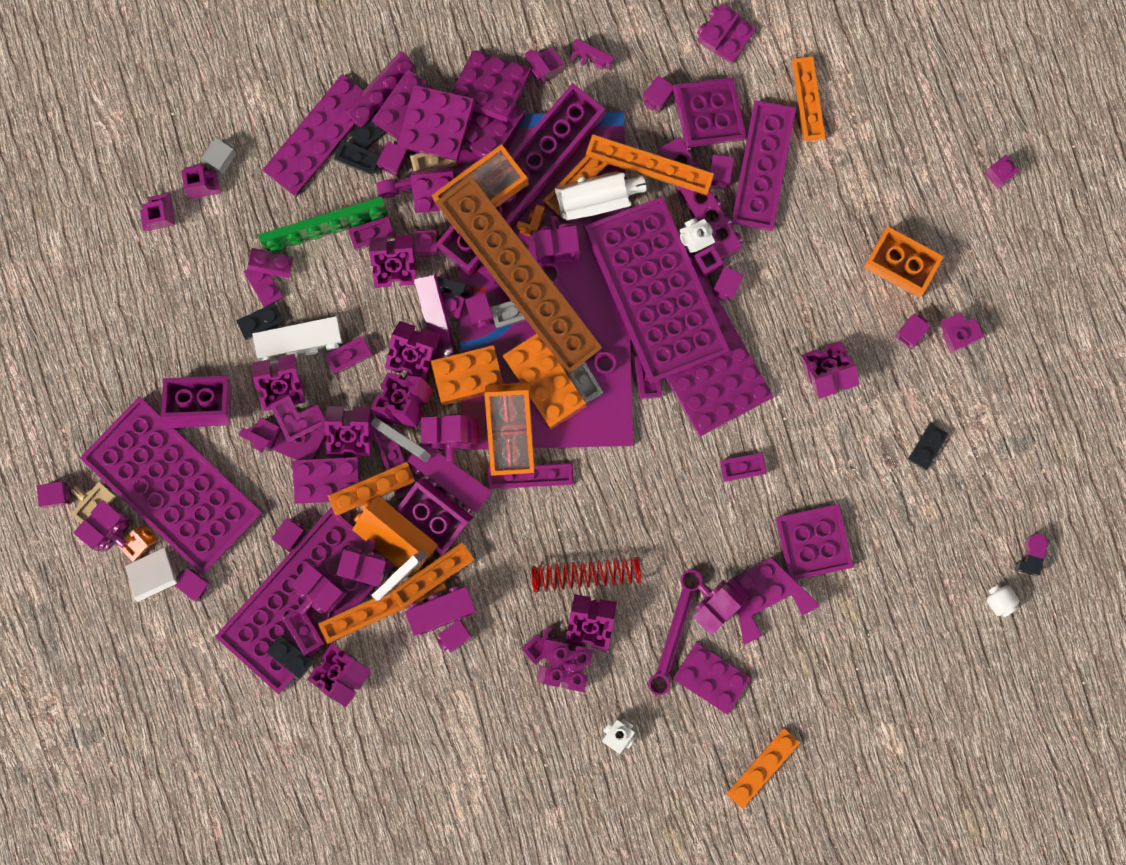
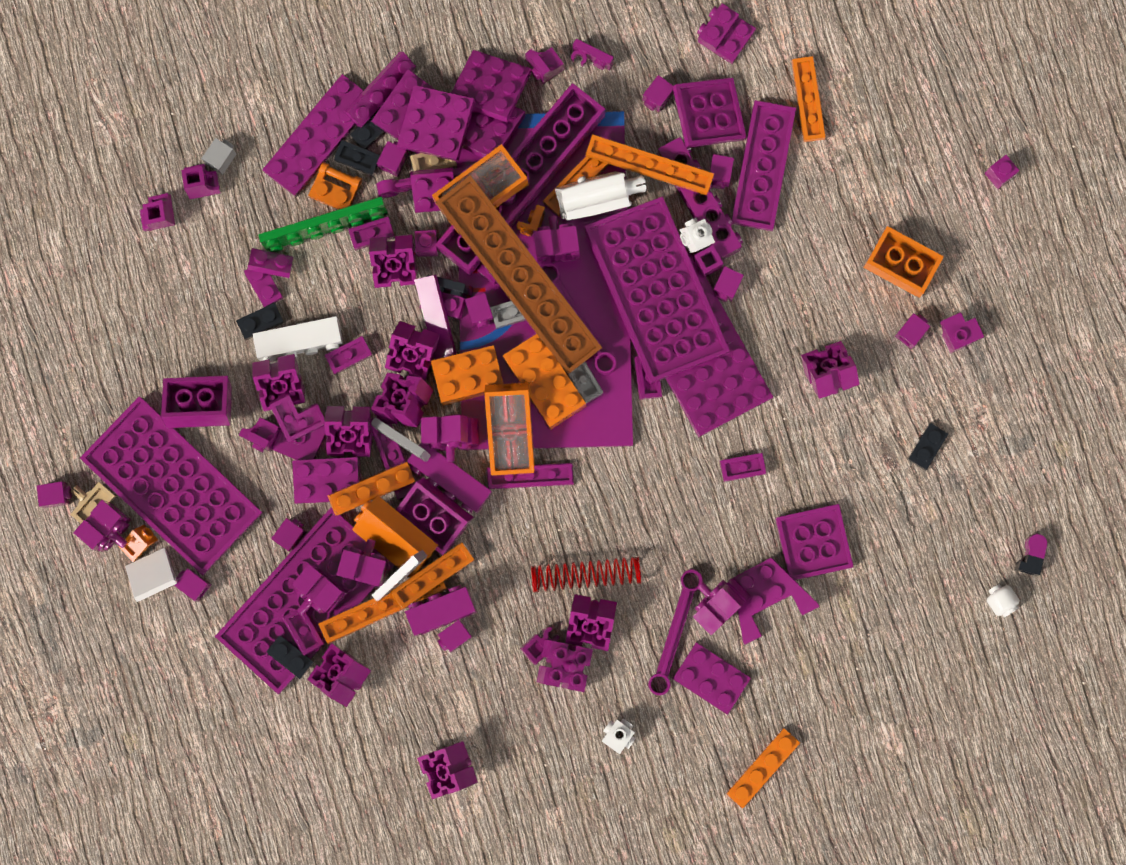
none -> orange plate [308,162,362,210]
none -> magenta brick [417,741,478,799]

